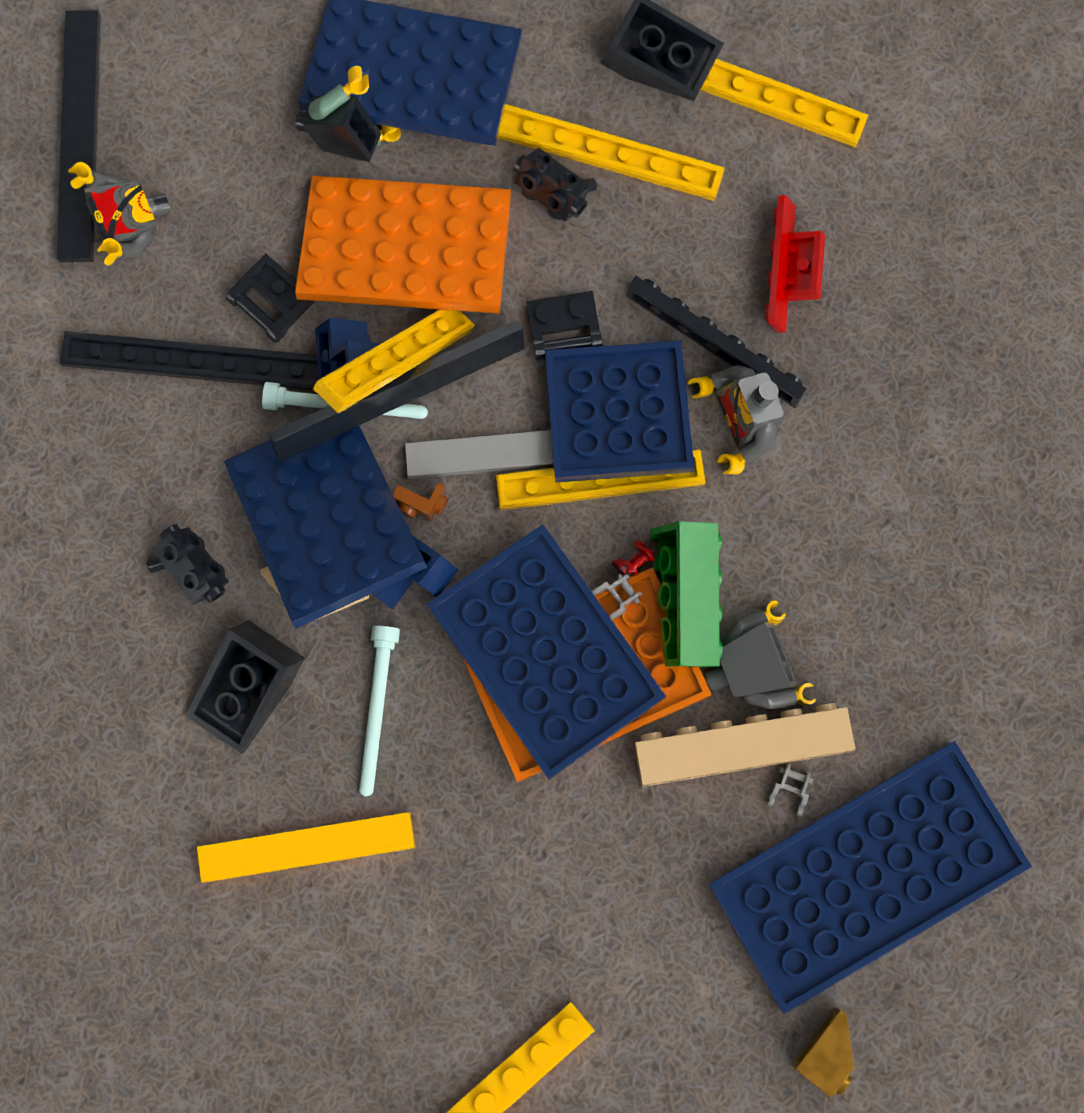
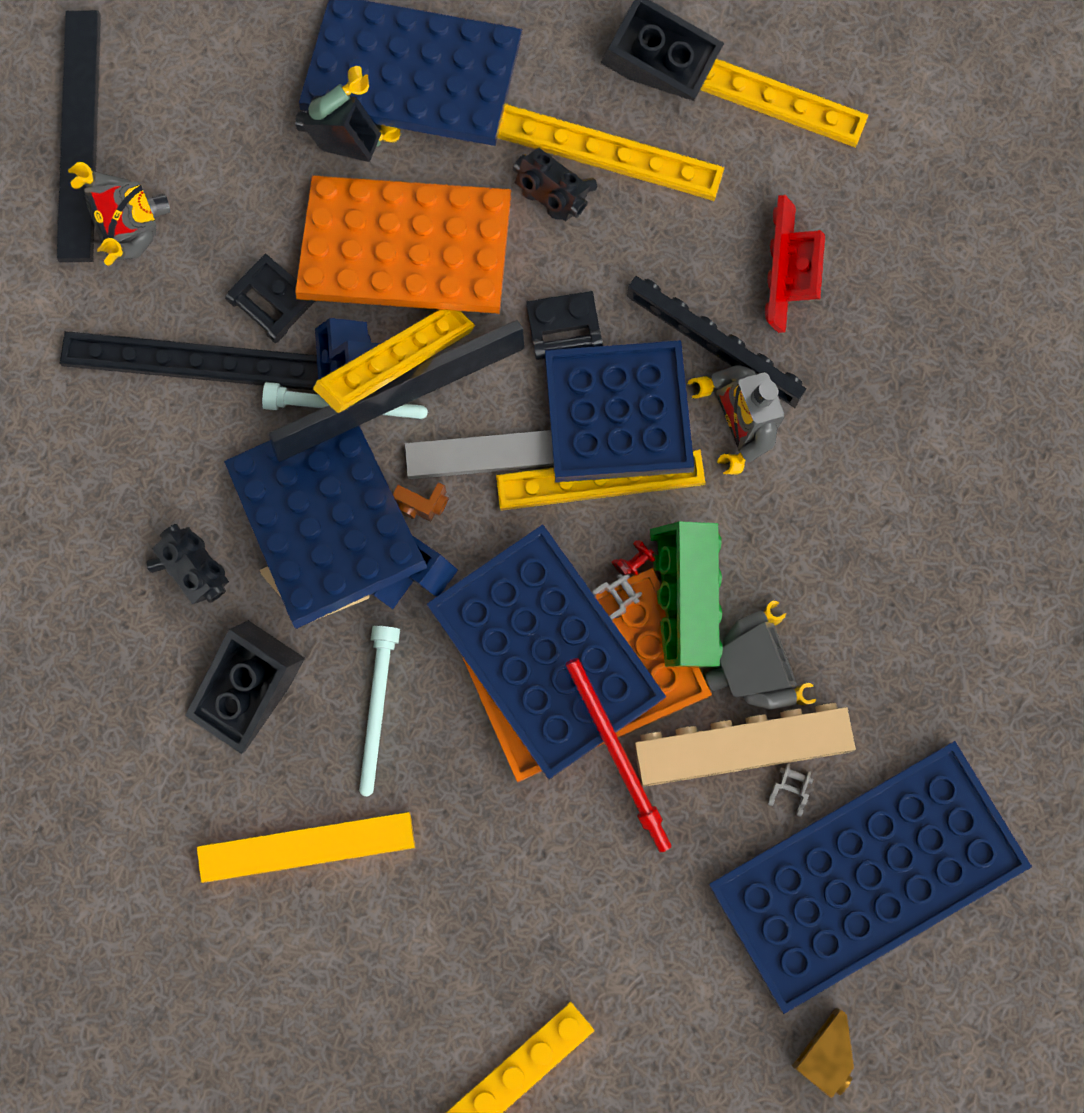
none -> red bar [565,658,672,852]

